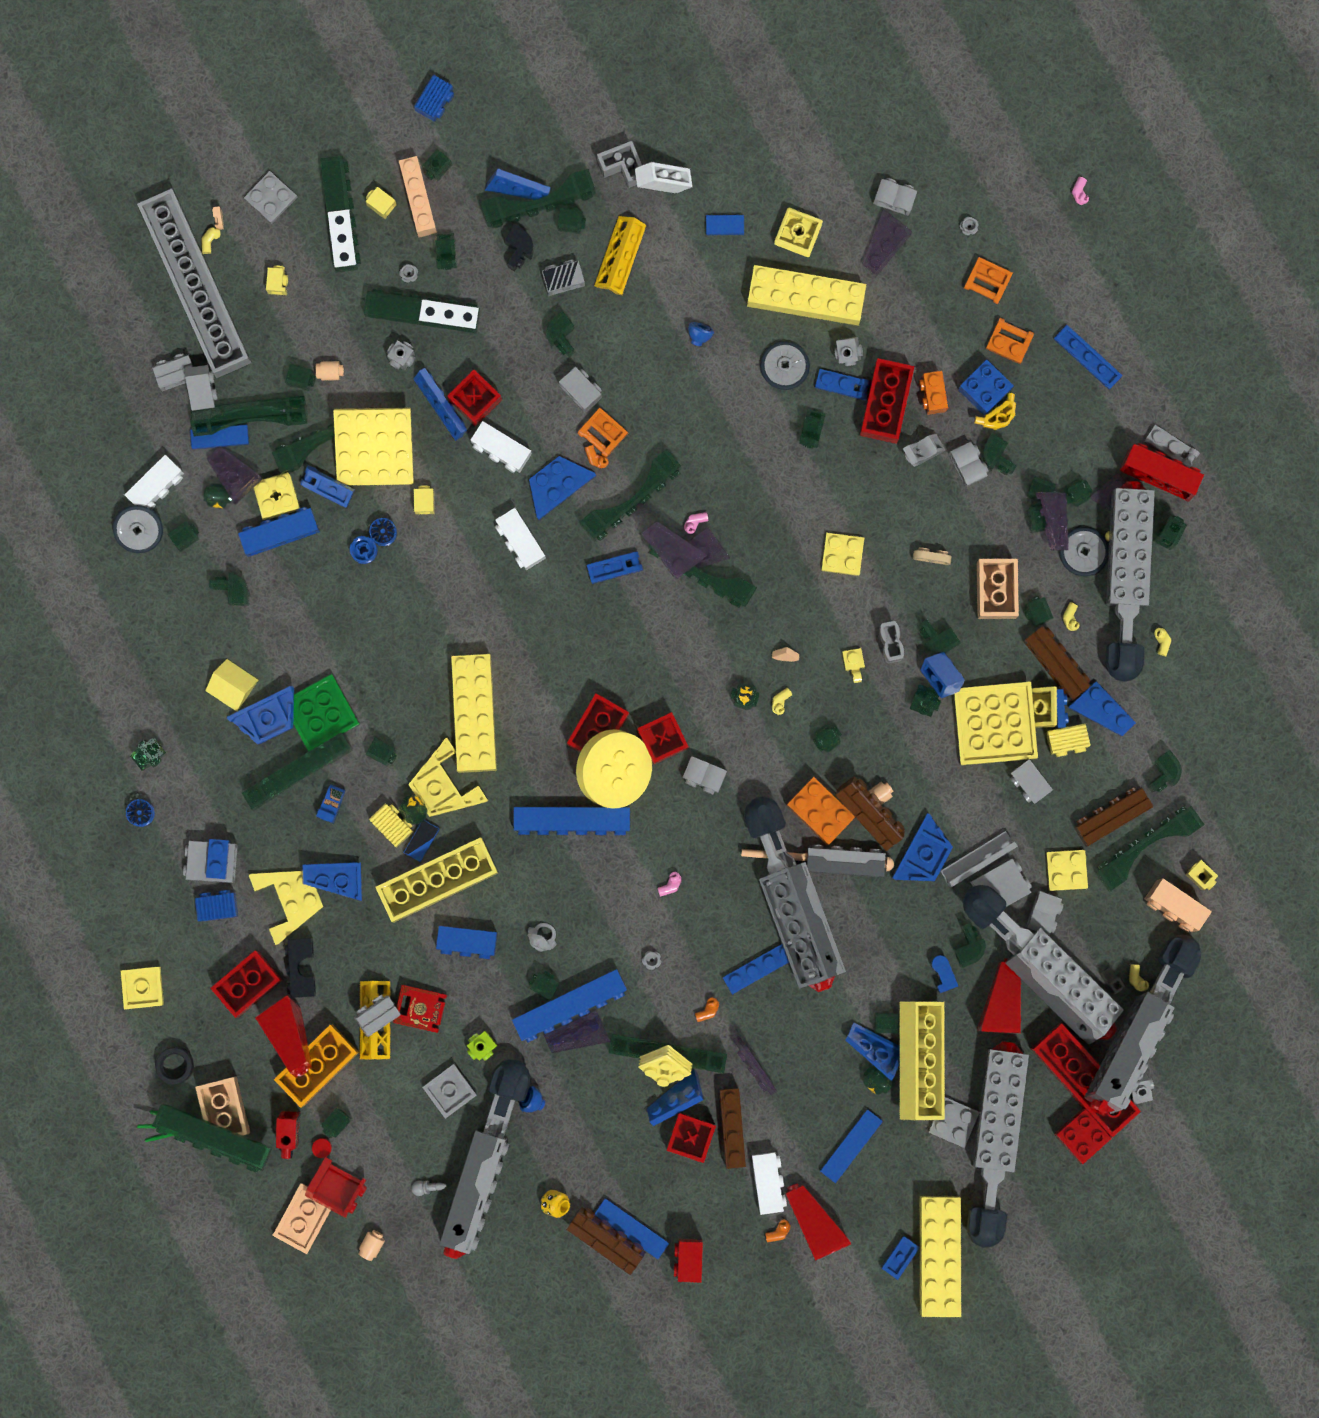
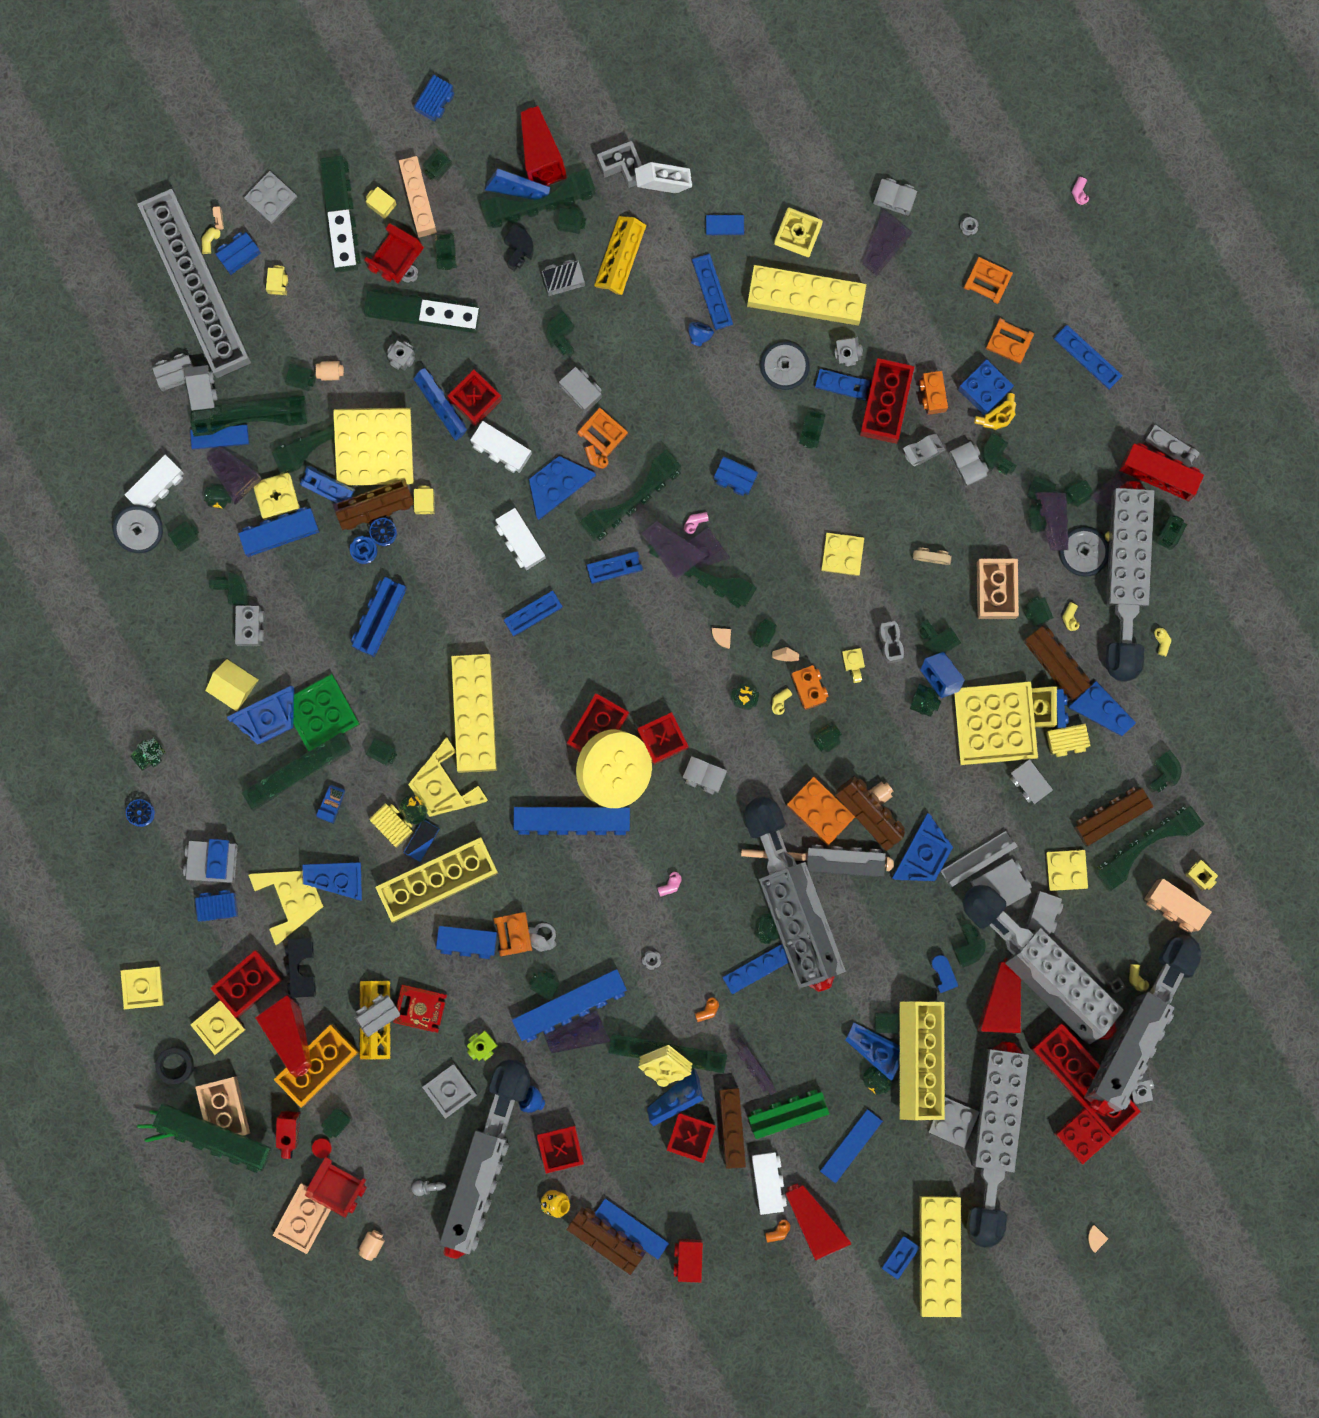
none -> light yellow plate [191,1001,246,1055]
none -> blue brick [215,232,261,275]
none -> light grey brick [235,606,265,646]
none -> reddish brown brick [333,479,414,530]
none -> blue brick [351,577,407,657]
none -> red panel [364,223,424,284]
none -> orange plate [493,912,532,957]
none -> blue plate [504,591,563,637]
none -> red slope [521,106,567,186]
none -> red brick [537,1125,584,1174]
none -> blue tile [692,253,733,331]
none -> light nougat tile [712,628,731,649]
none -> blue brick [714,457,758,496]
none -> green brick [748,1089,829,1139]
none -> clear green brick [751,619,777,648]
none -> clear green head [754,914,779,944]
none -> orange brick [791,665,829,711]
none -> light nougat tile [1088,1225,1108,1253]

